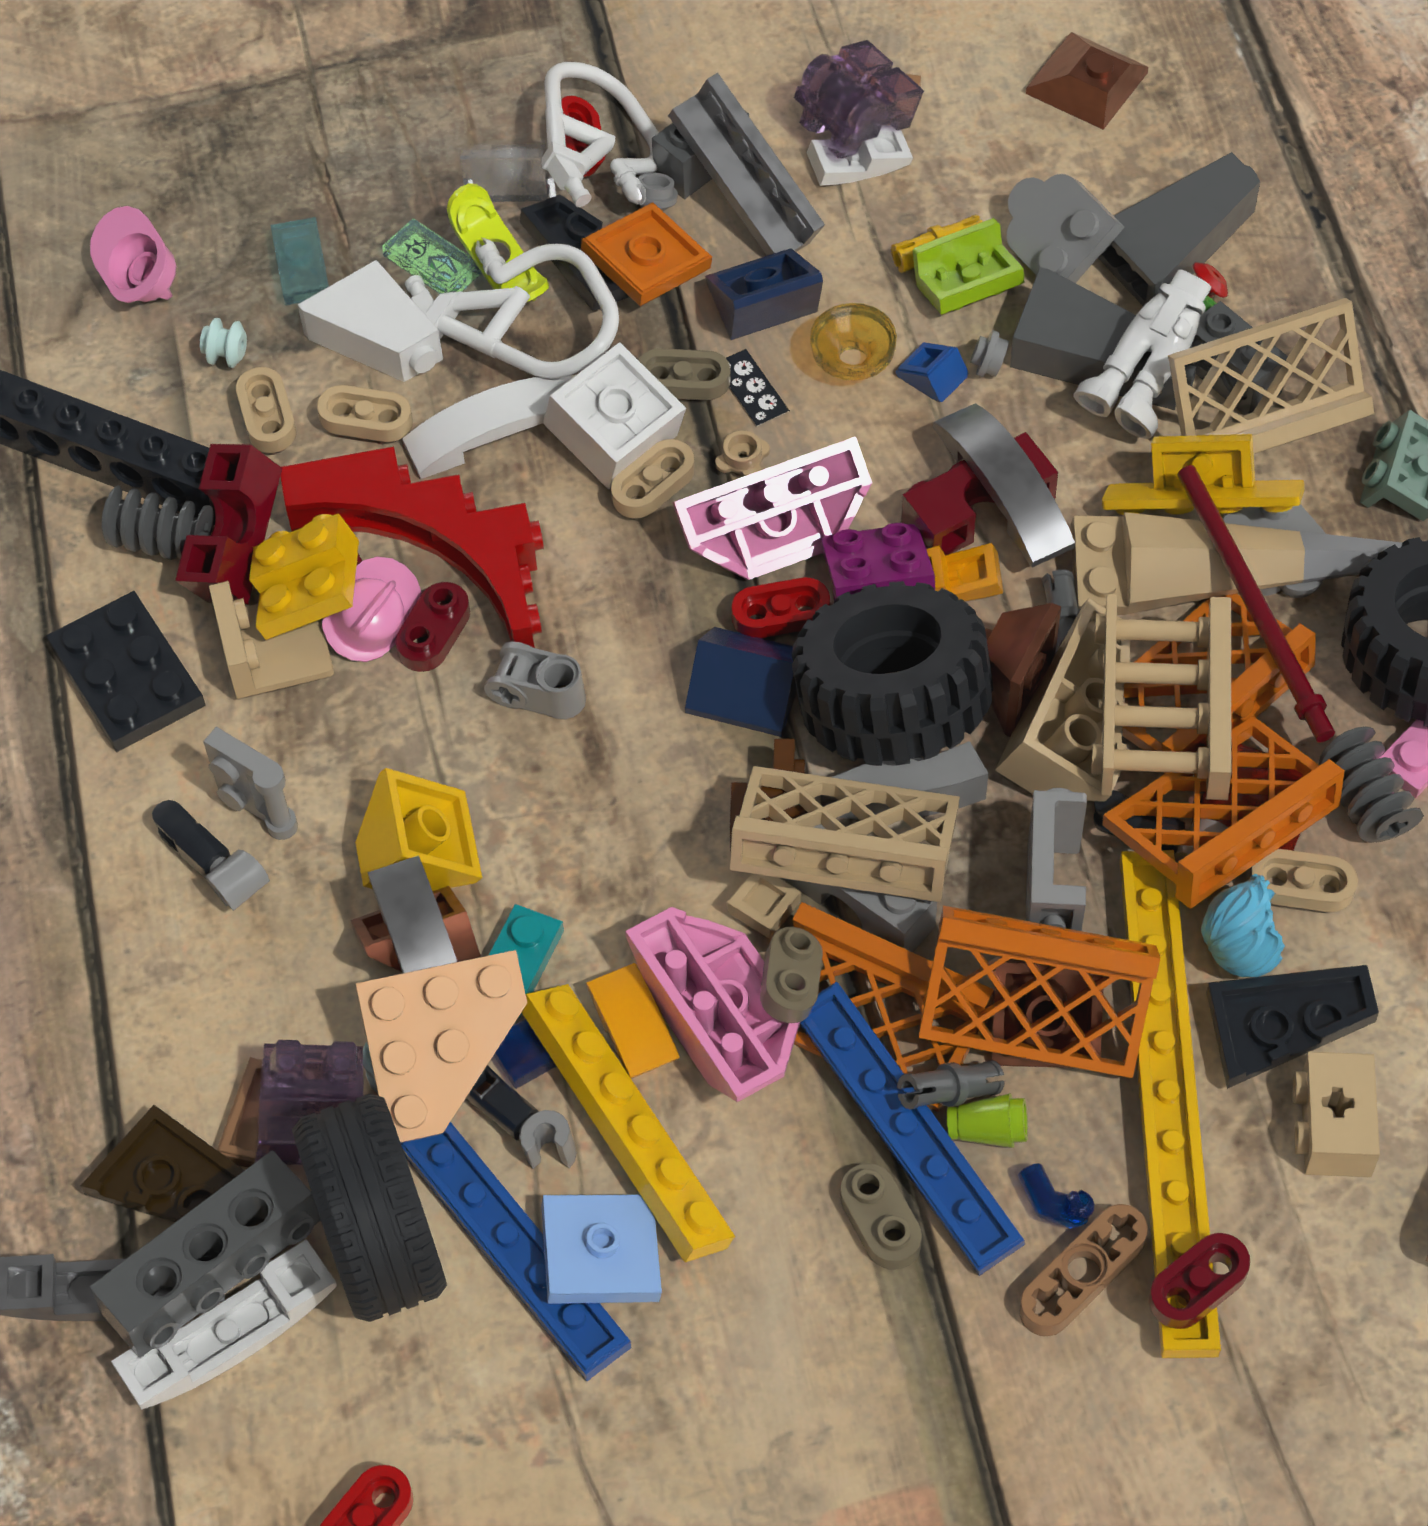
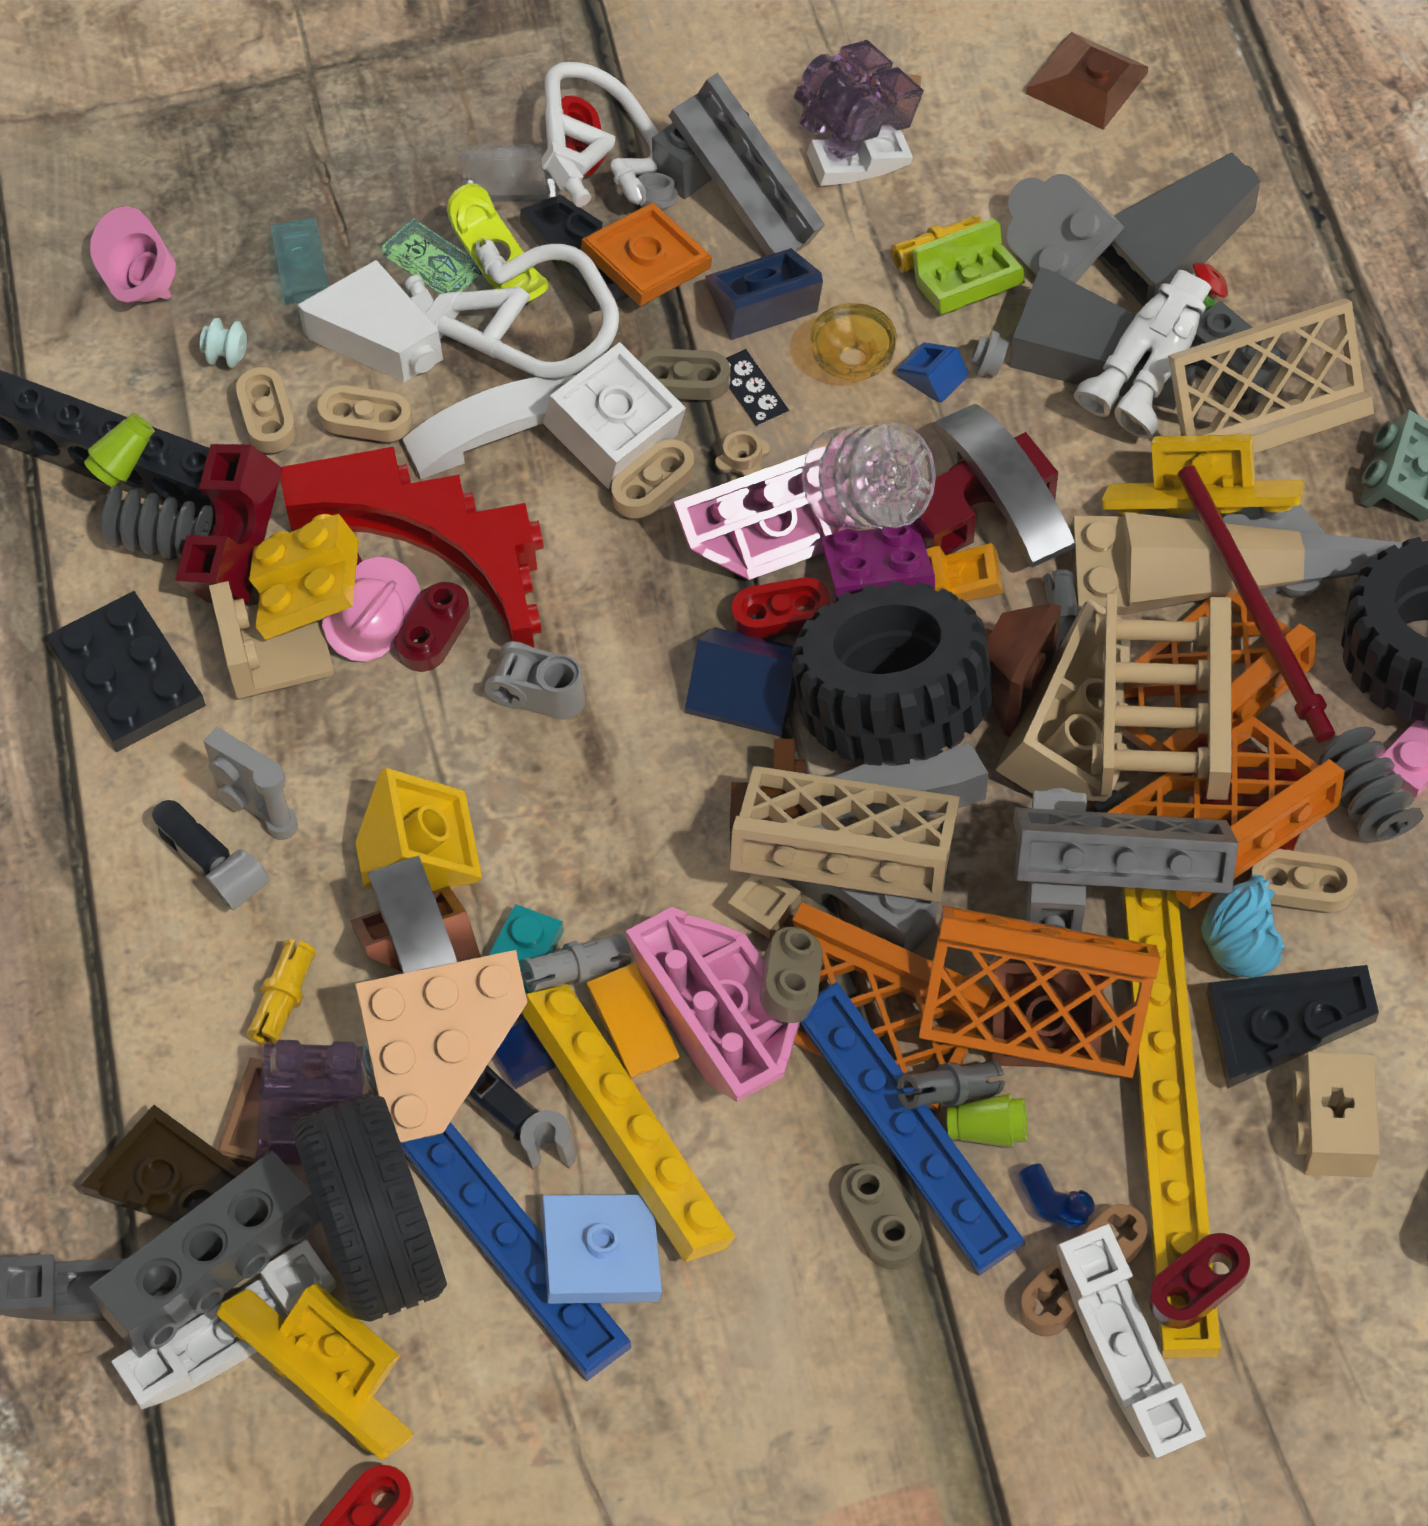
none -> lime cone [84,413,155,487]
none -> yellow bracket [216,1283,414,1460]
none -> yellow pin [246,939,317,1048]
none -> light grey pin [521,933,631,993]
none -> clear wheel [802,422,936,529]
none -> flat silver fence [1013,807,1239,894]
none -> white slope [1056,1224,1207,1460]

